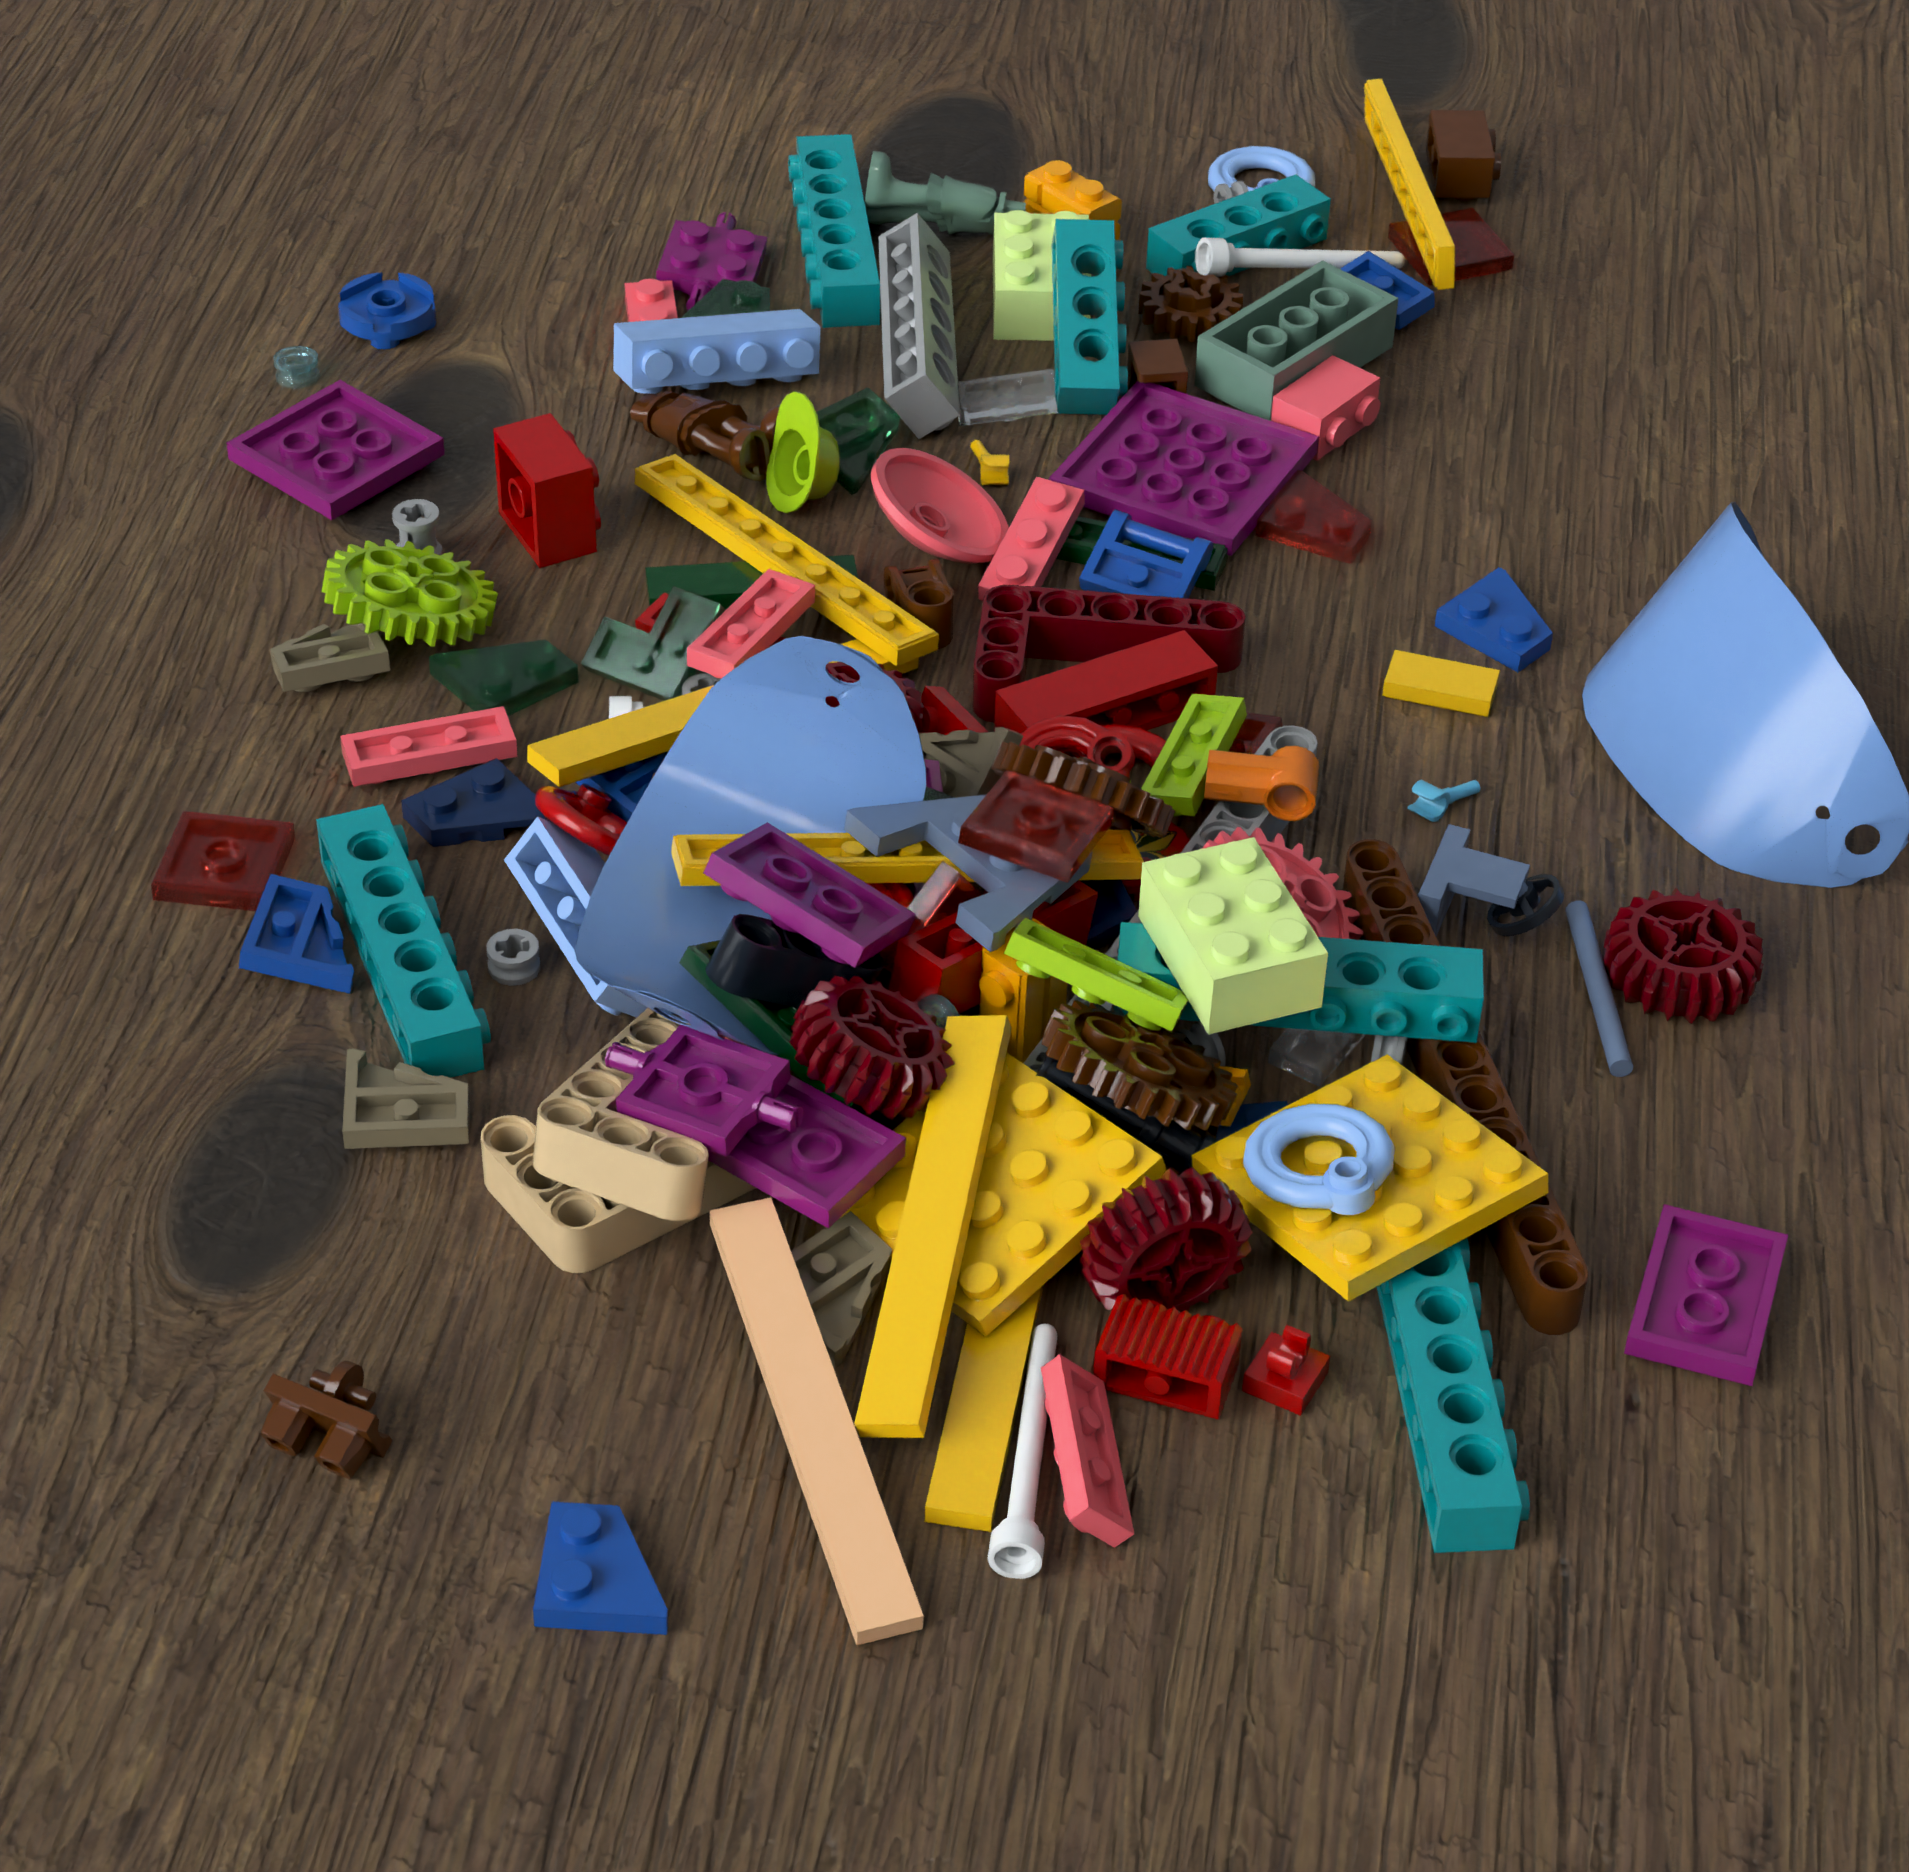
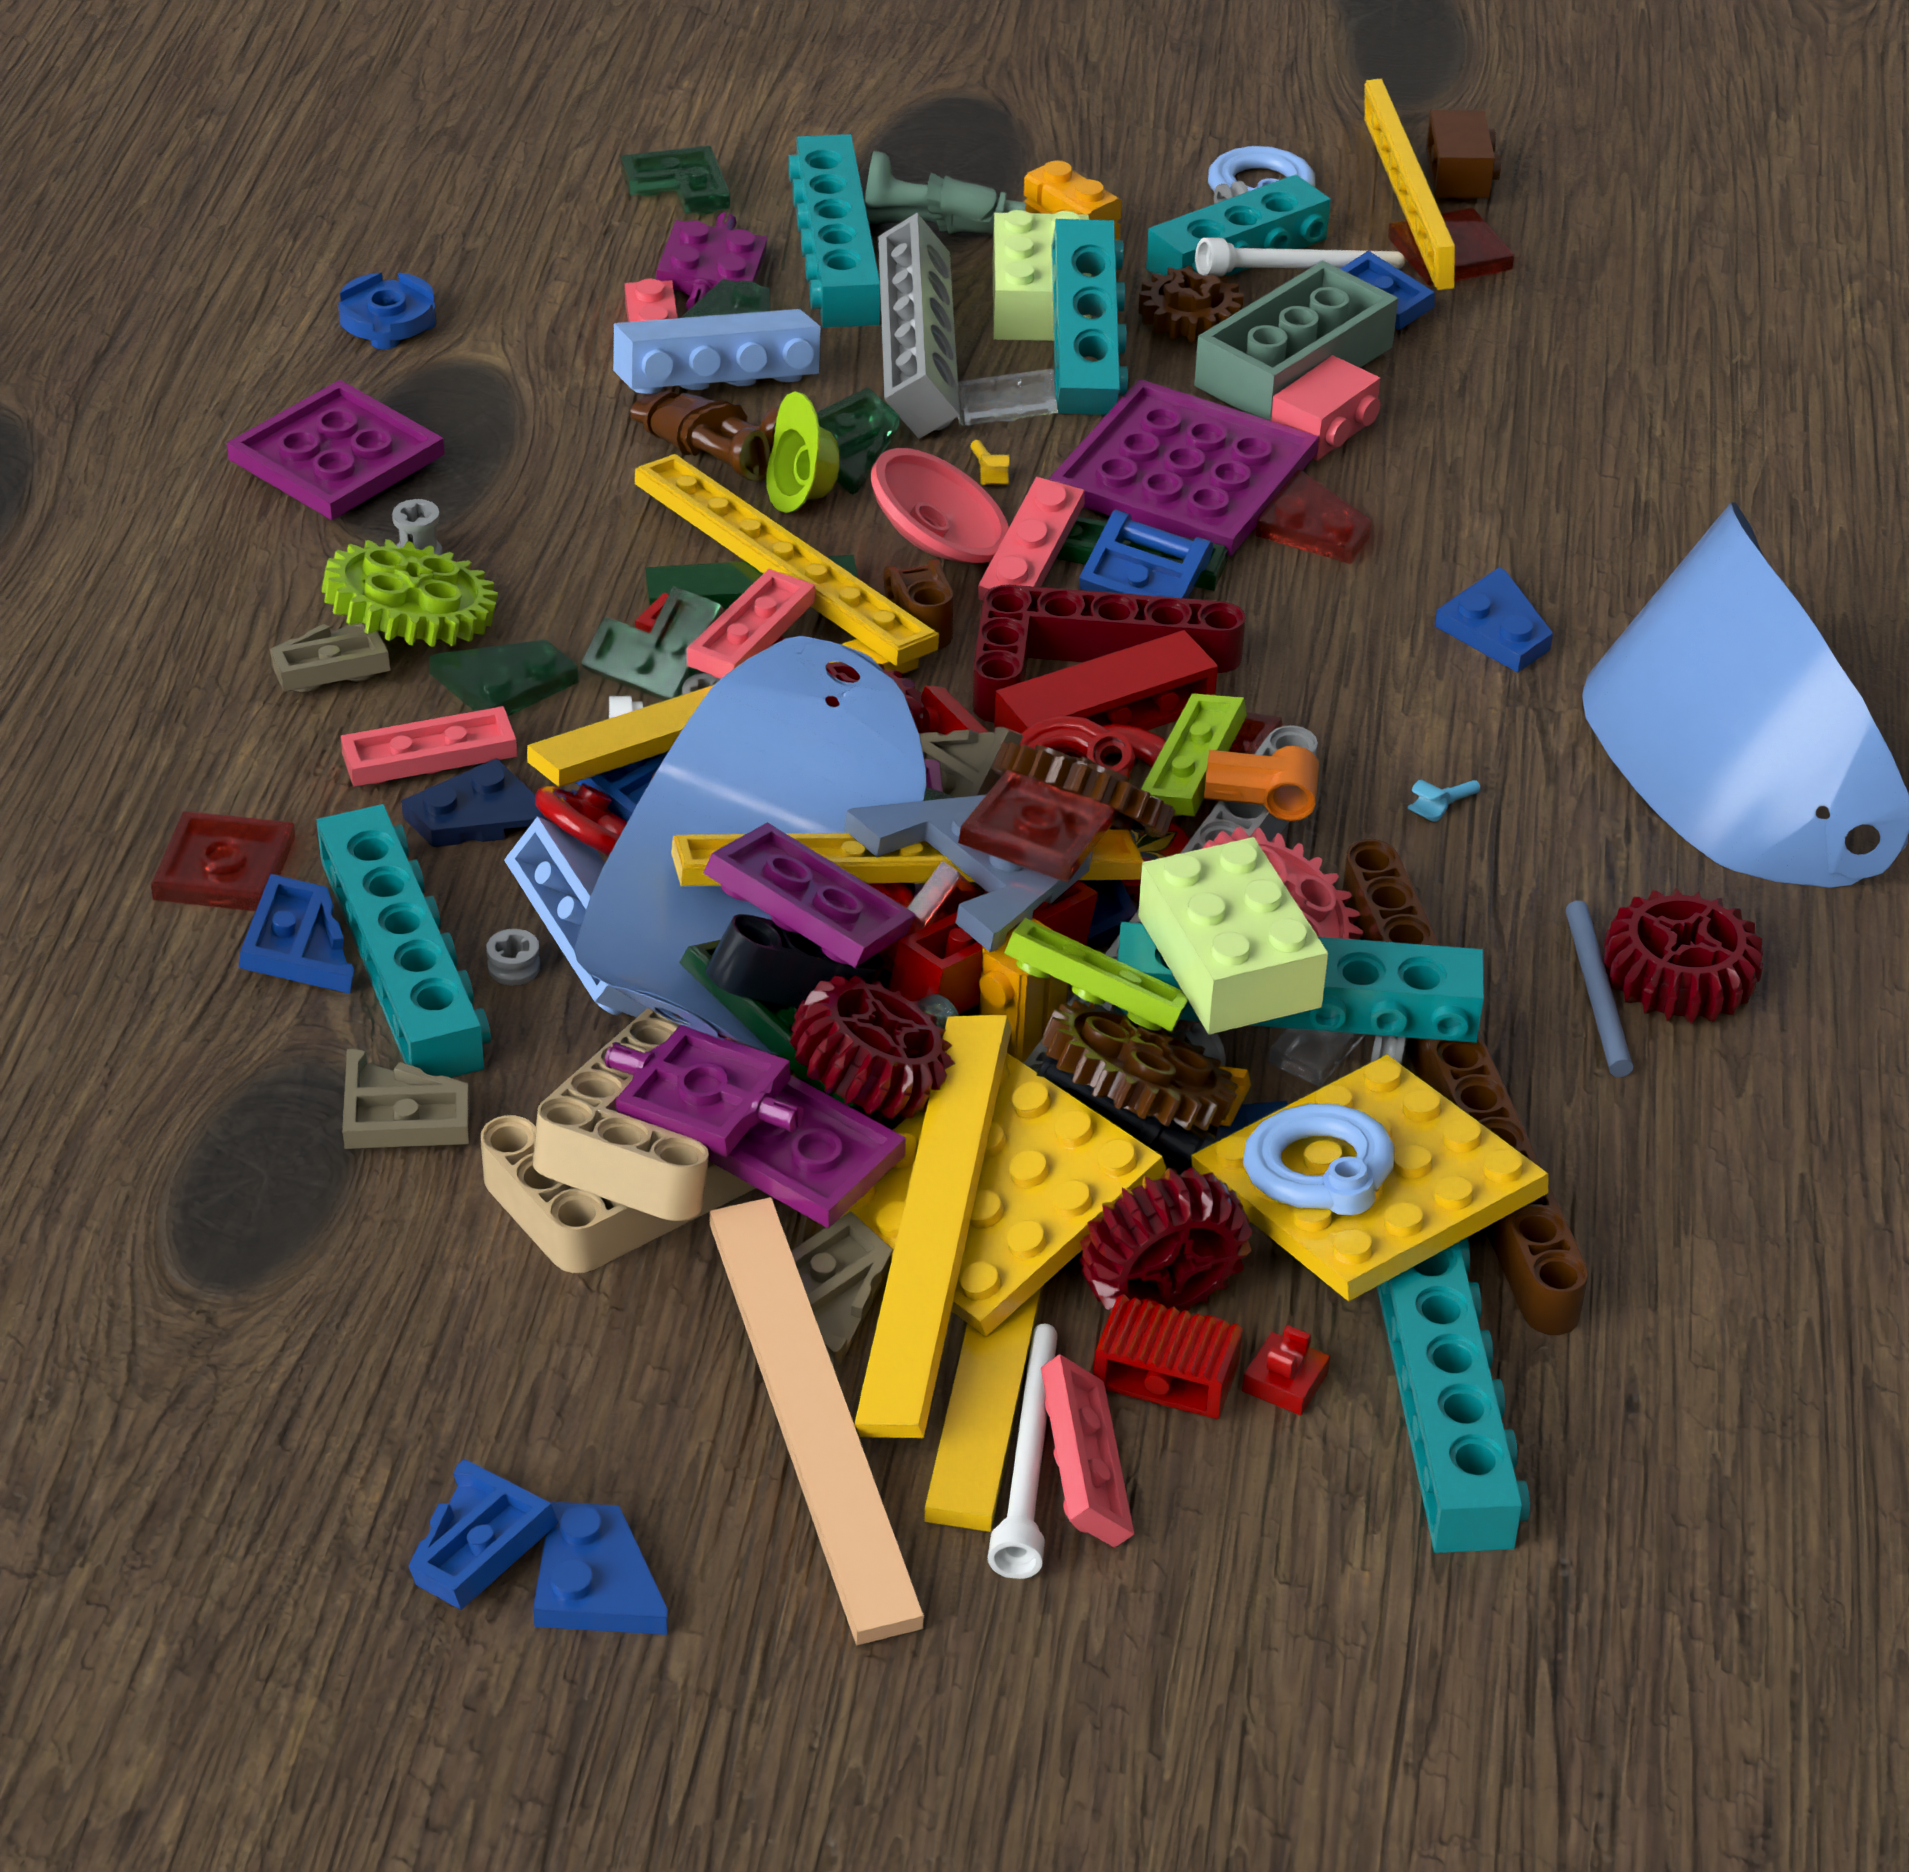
reddish brown hips [260,1360,393,1480] -> none
clear light blue bush [273,346,320,389] -> none
red brick [493,413,601,568] -> none
reddish brown panel [1127,339,1188,394] -> none
yellow tile [1382,650,1500,717] -> none
sand blue piece [1418,824,1565,936] -> none
magenta plate [1624,1204,1788,1386] -> none
none -> blue wing [408,1459,558,1610]
none -> clear green plate [621,145,730,215]

